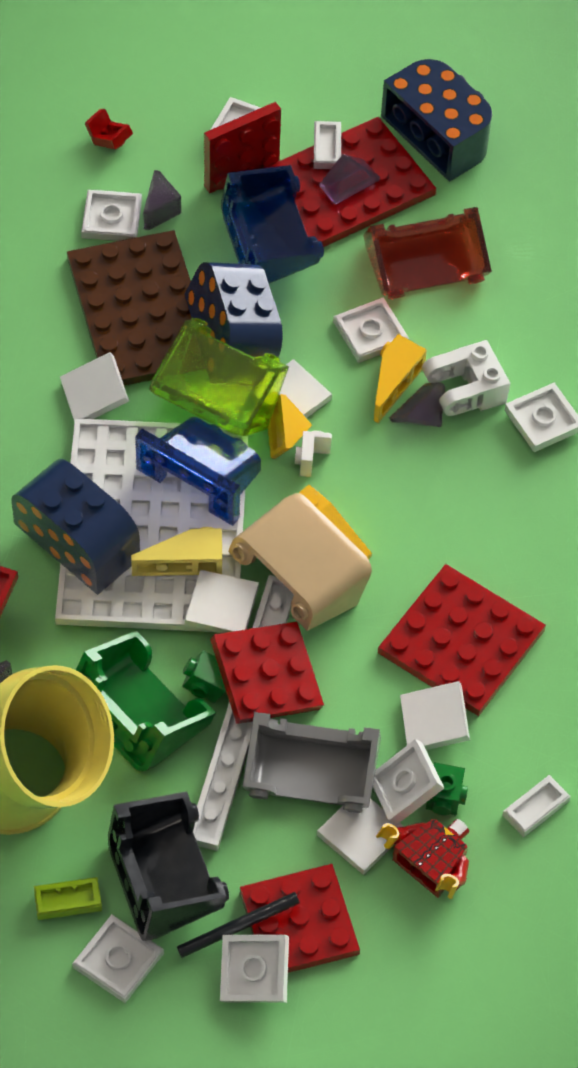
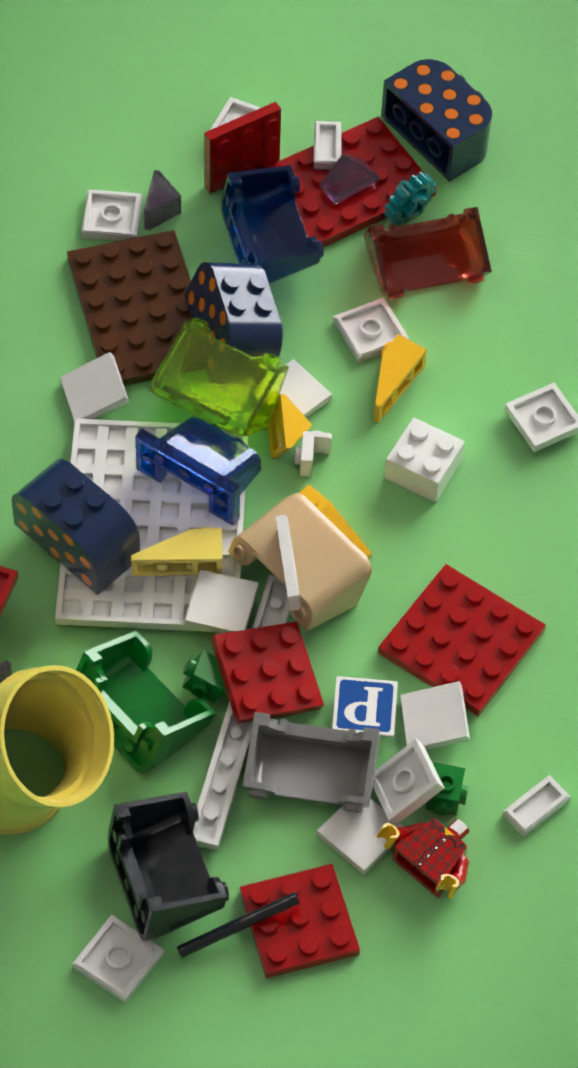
lime plate [33,877,102,920] -> none
red bracket [85,109,133,150] -> none
white plate [220,935,289,1003] -> none
slope [389,382,445,427] -> none
white brick [422,340,511,416] -> none
none -> white tile [275,515,301,611]
none -> piece [332,676,398,737]
none -> teal gear [384,172,437,226]
none -> white brick [384,417,465,503]

